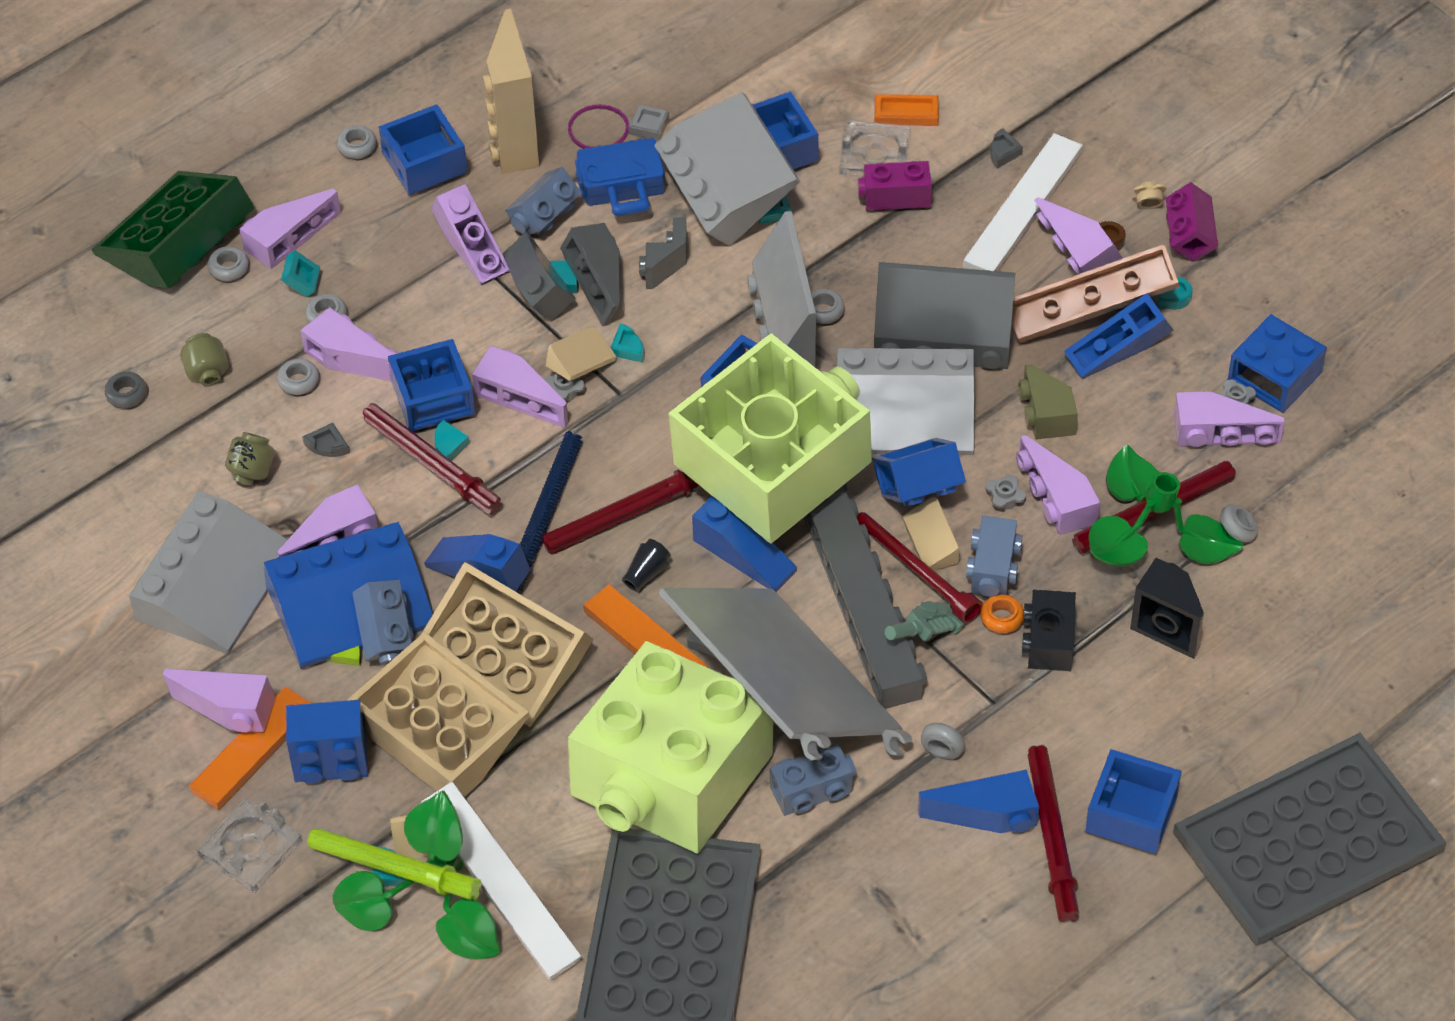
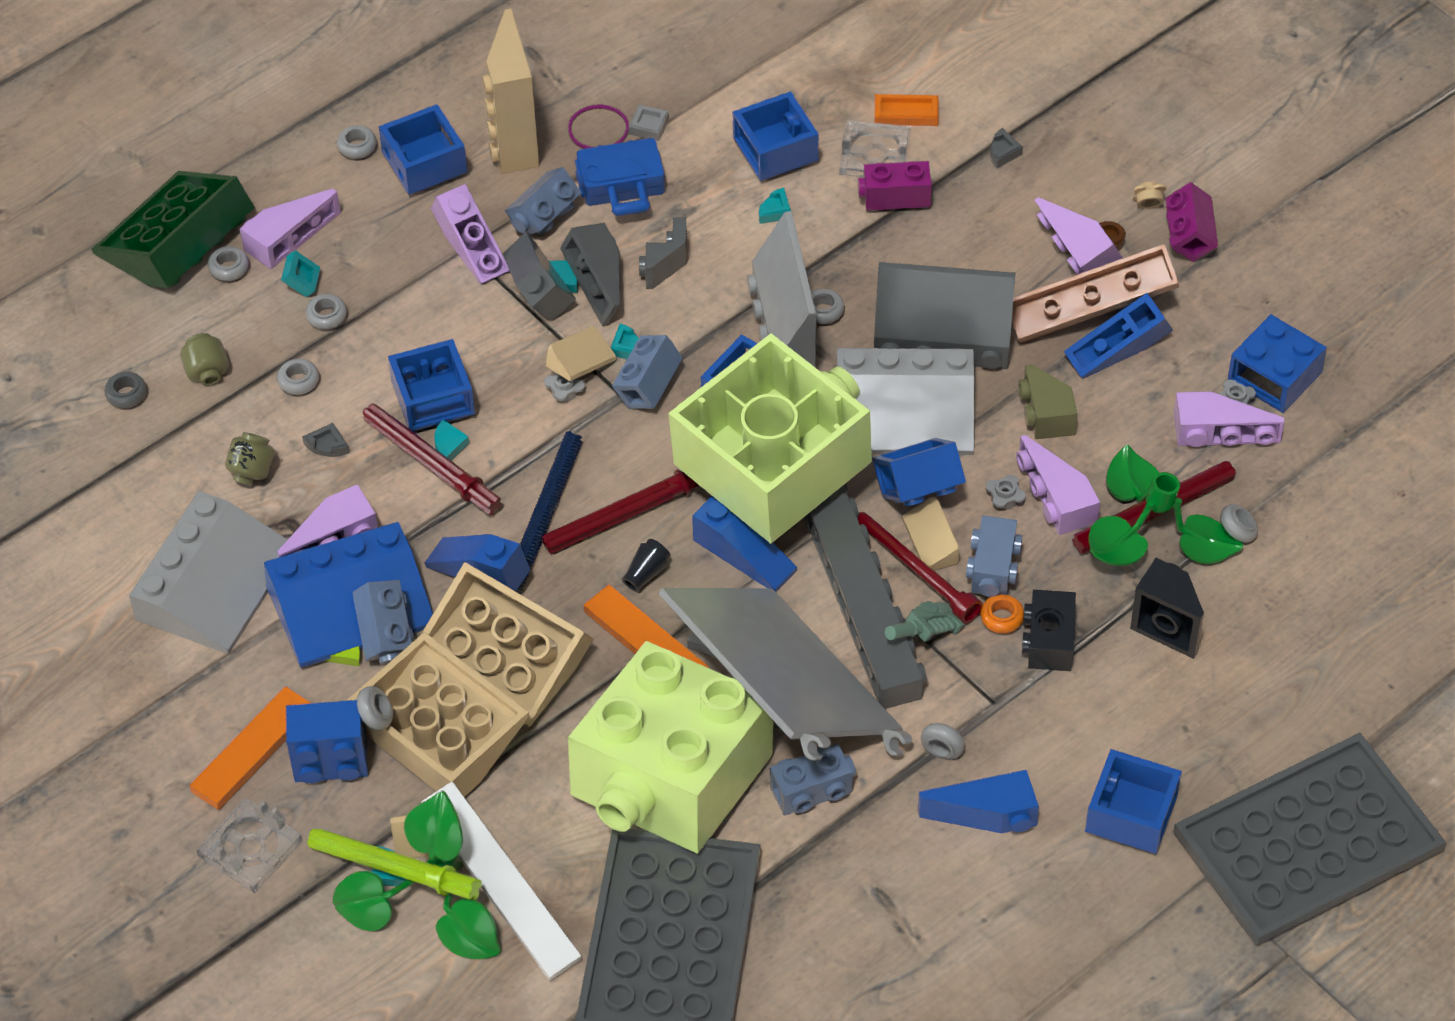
lavender slope [163,669,276,732] -> none
lavender slope [301,307,398,381] -> none
lavender slope [472,346,568,428] -> none
light grey slope [654,92,801,246] -> none
white tile [963,133,1083,271] -> none
dark red axle [1028,745,1079,922] -> none
teal tile [1157,277,1193,309] -> none
none -> light grey piece [357,686,393,730]
none -> sand blue brick [612,335,683,409]

